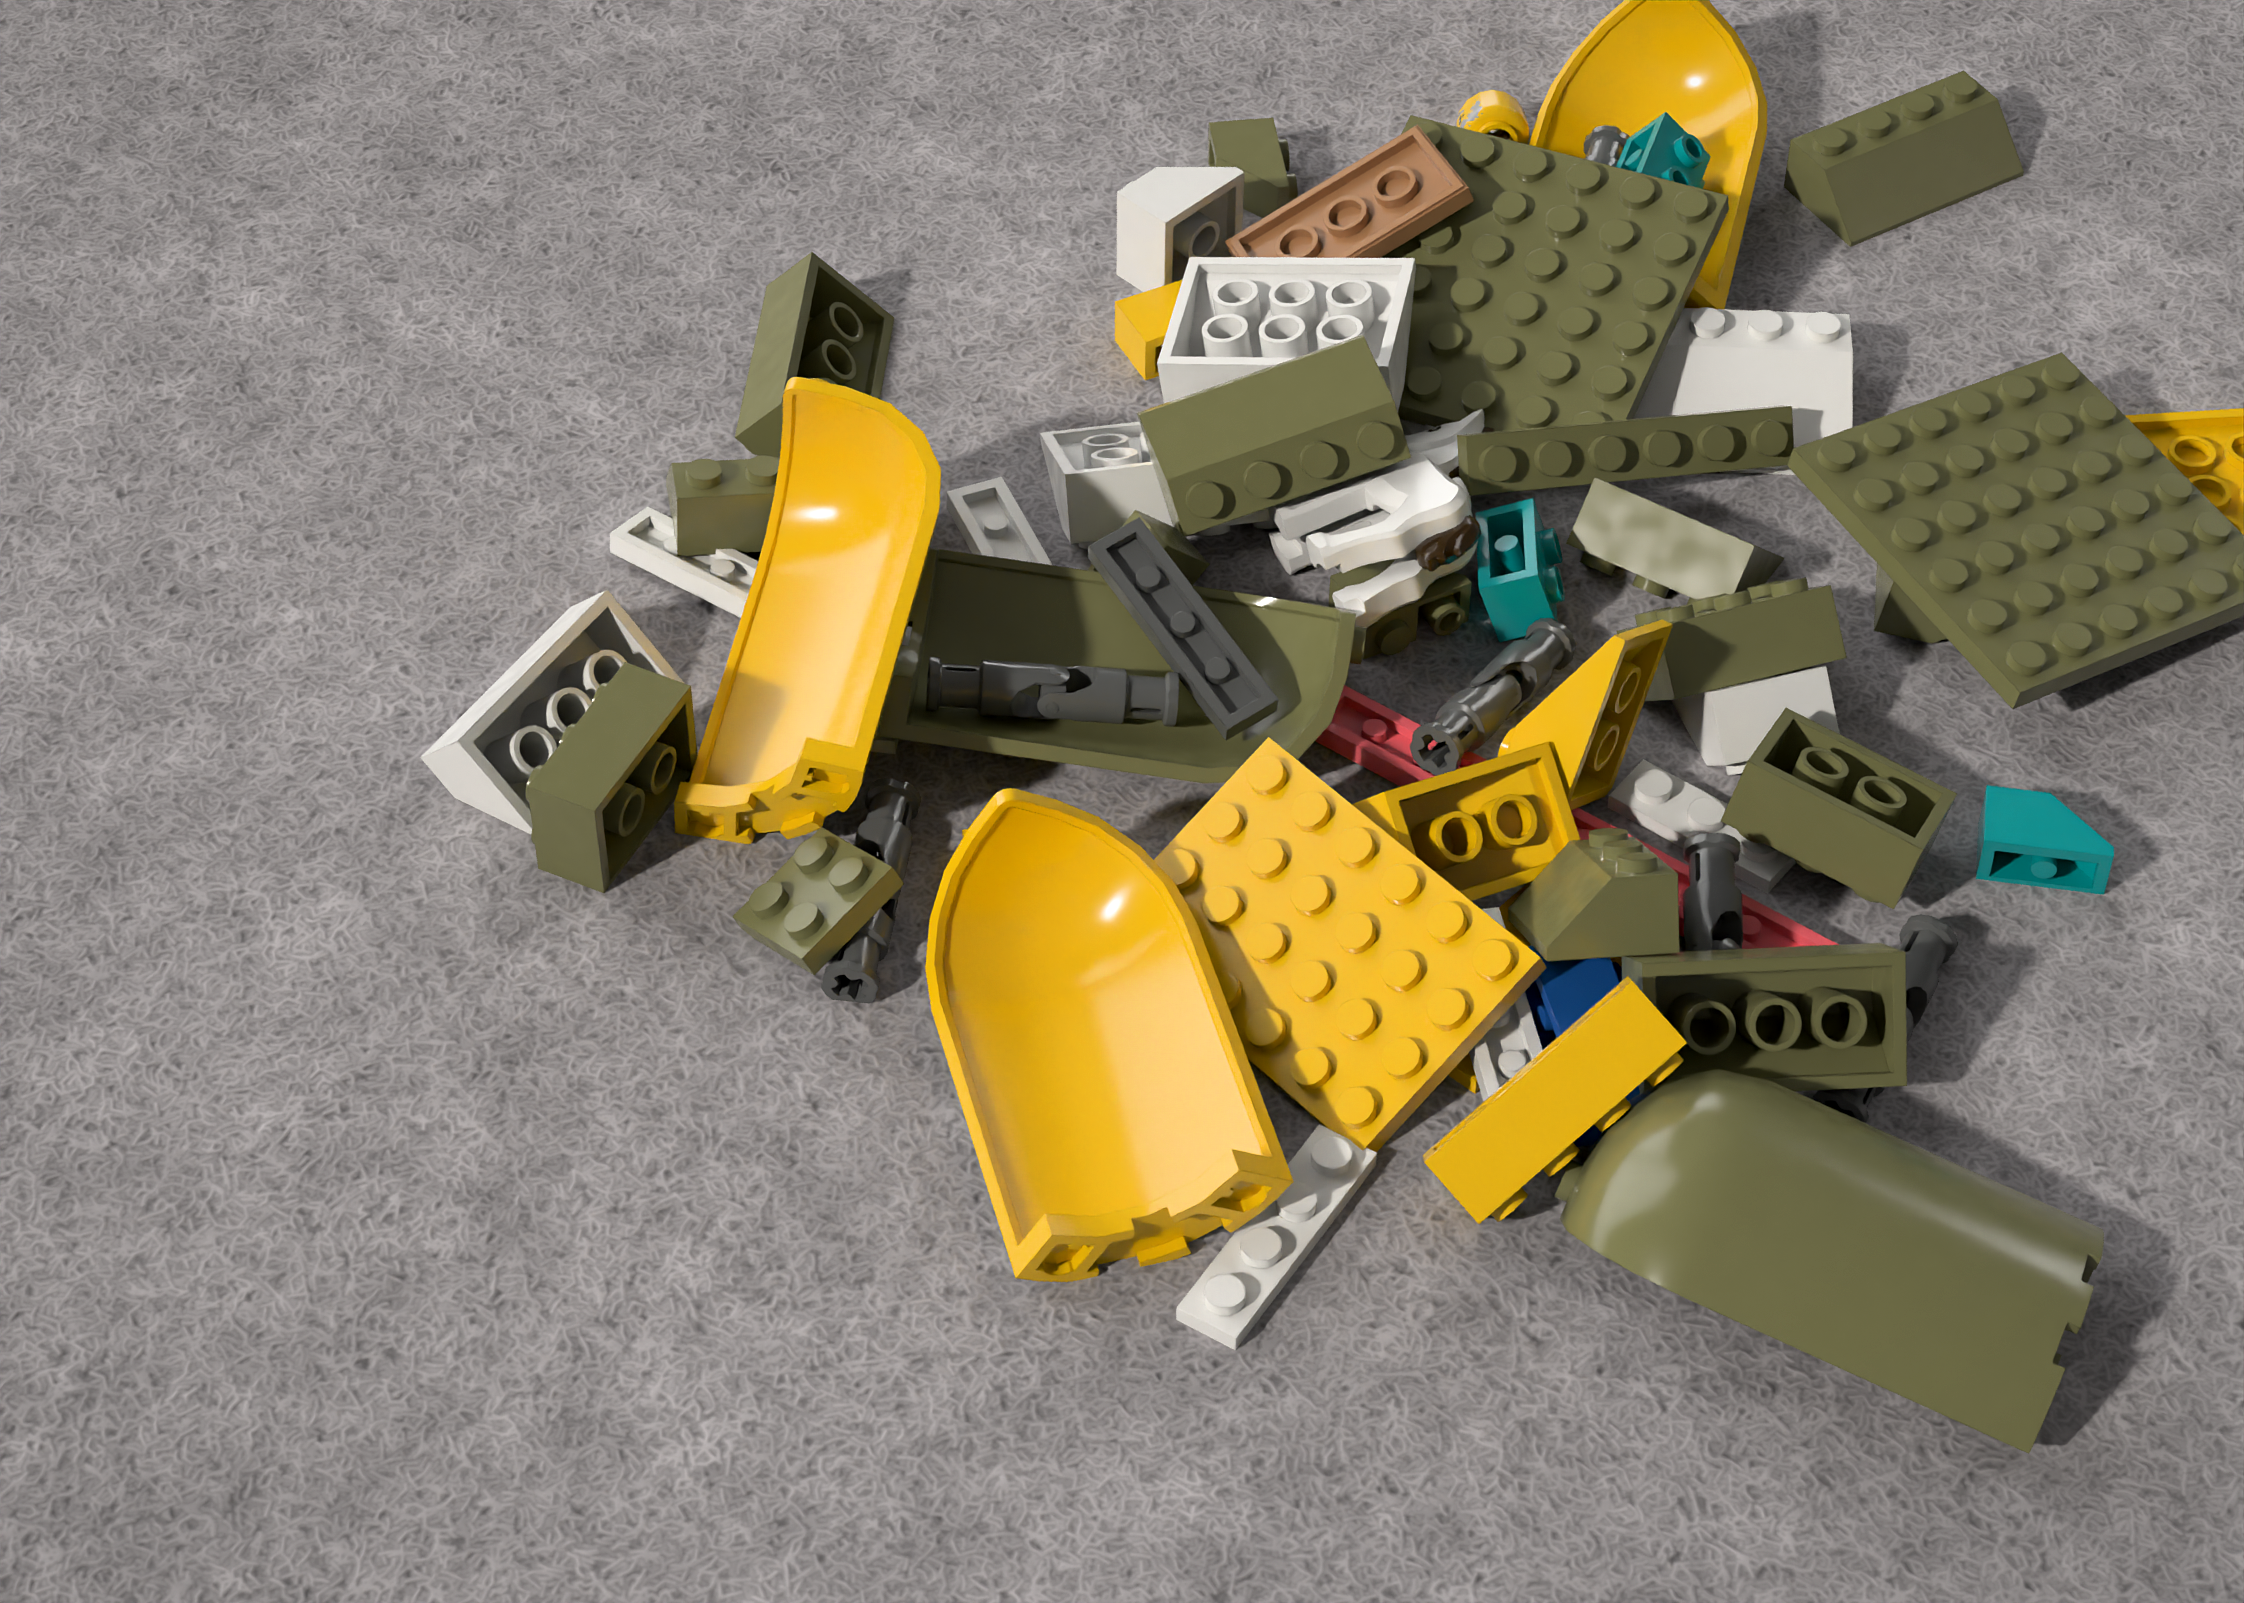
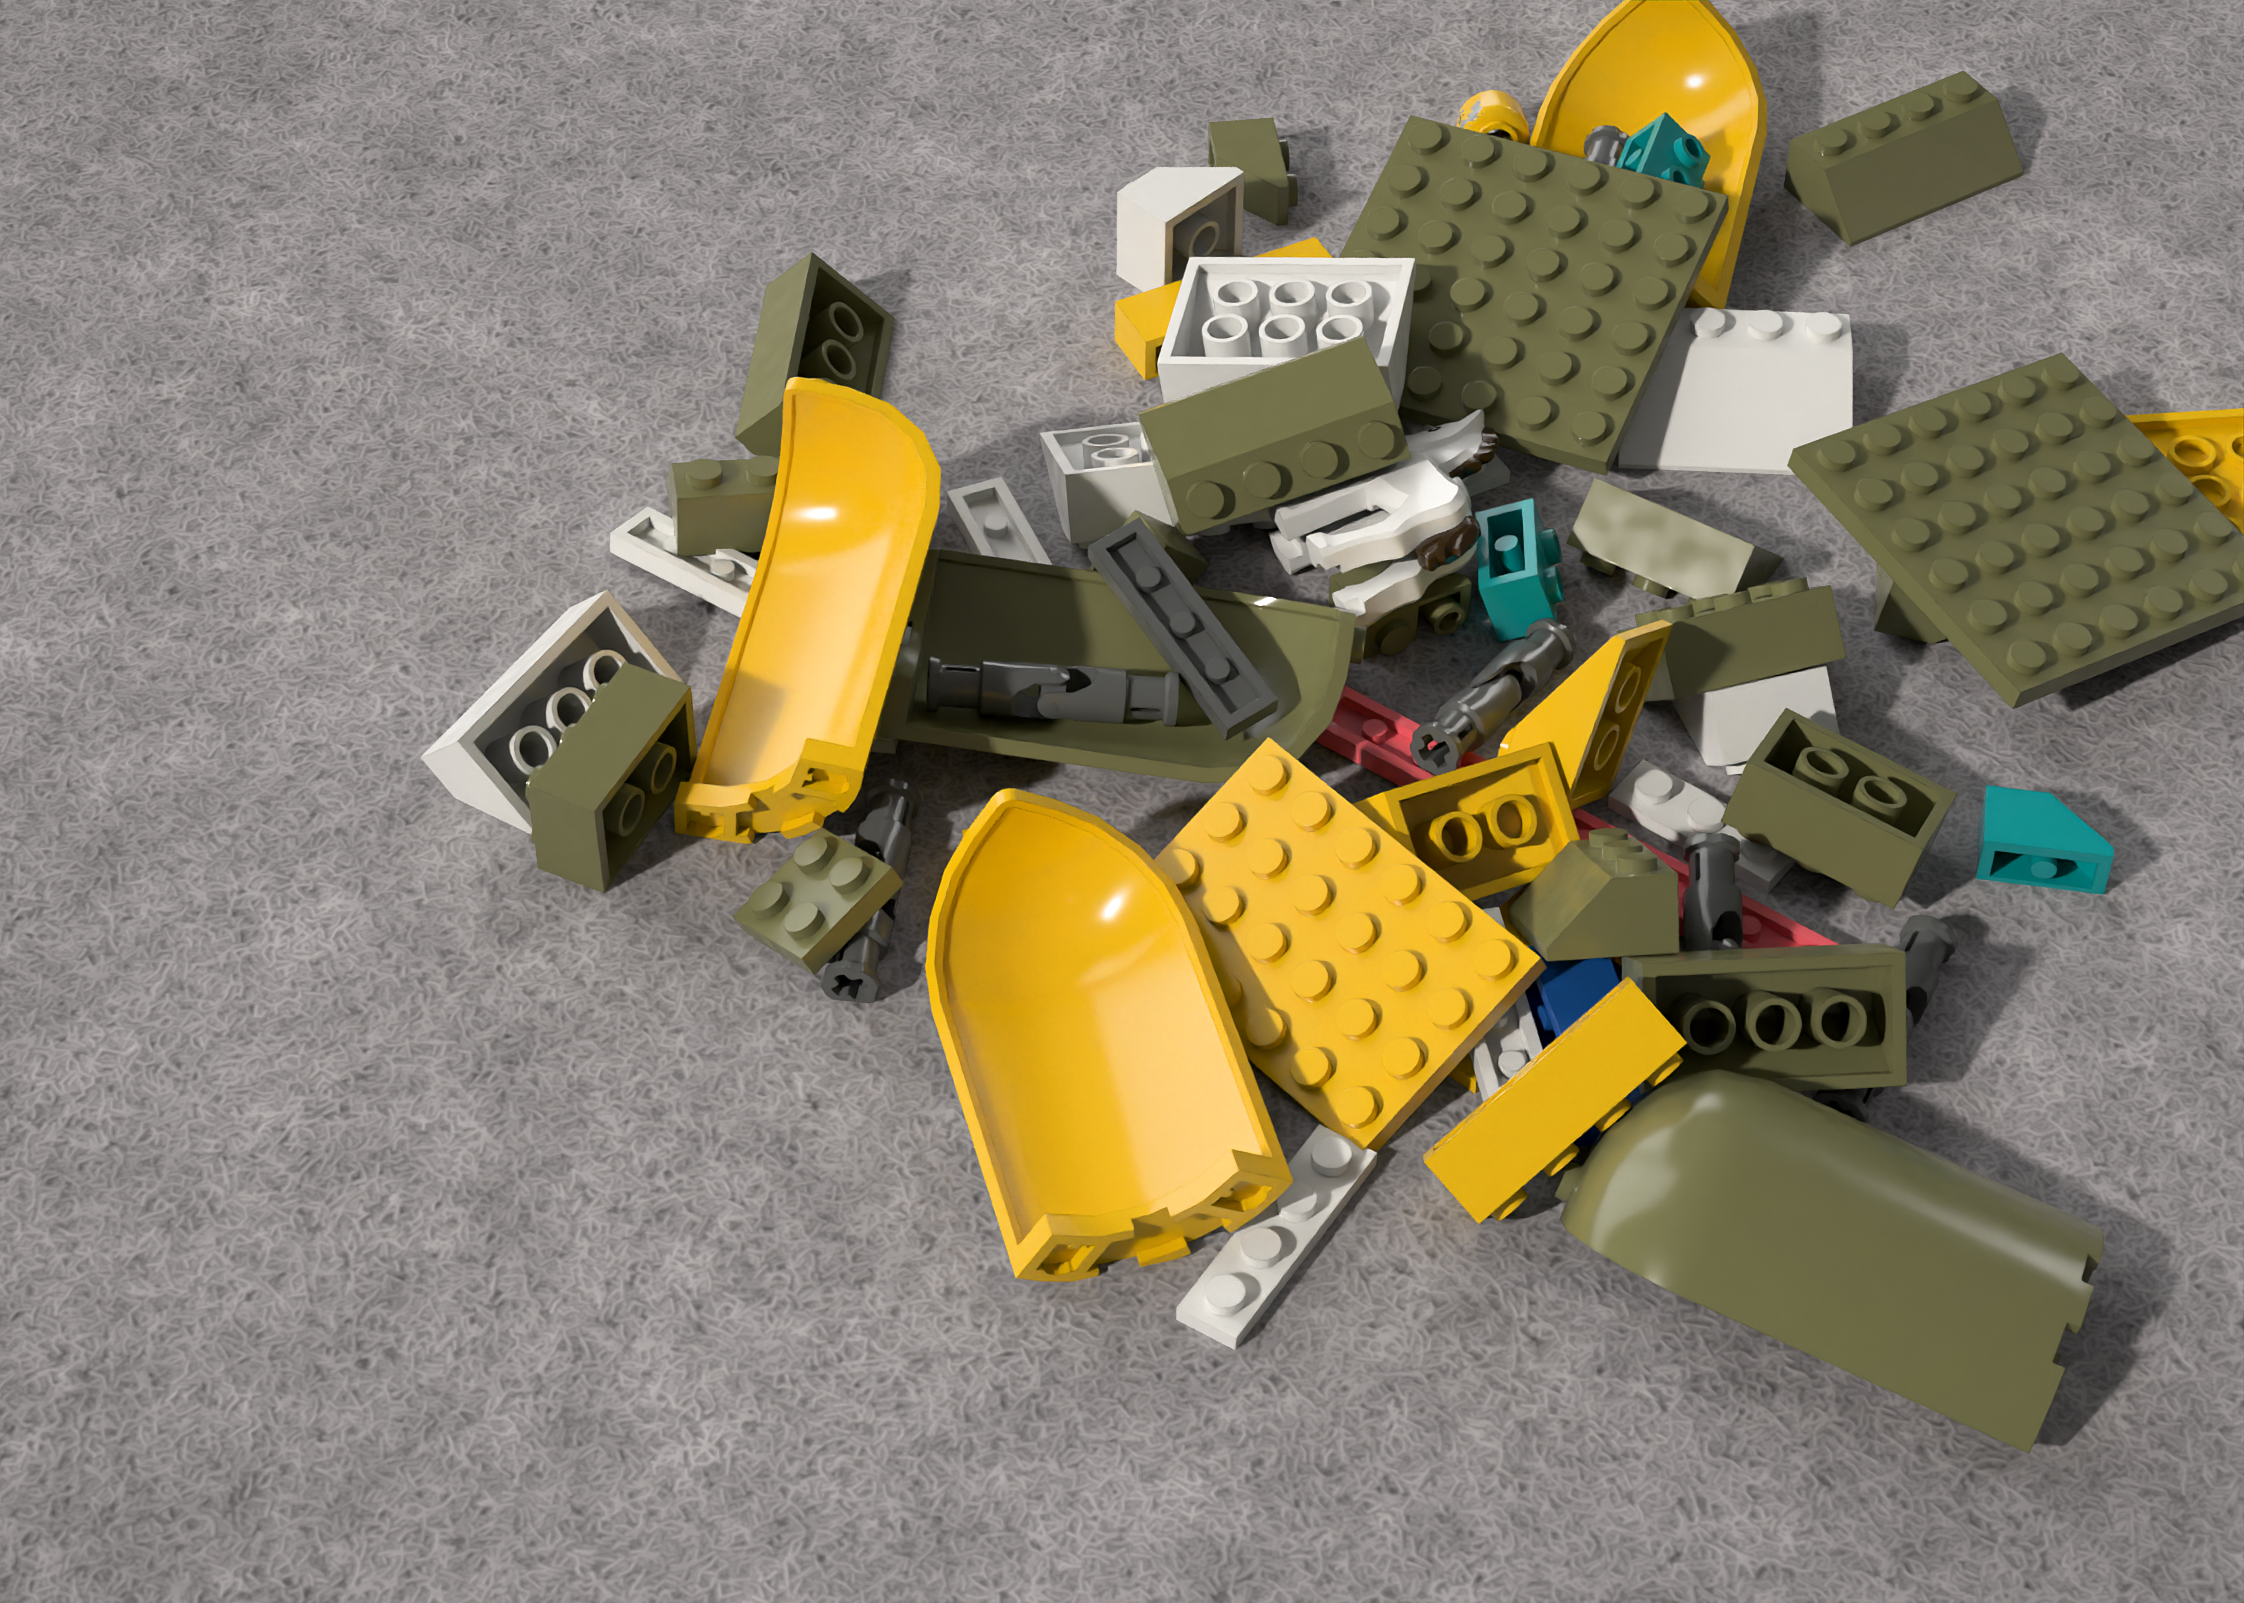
medium nougat tile [1225,125,1474,258] -> none
olive plate [1457,405,1794,496] -> none

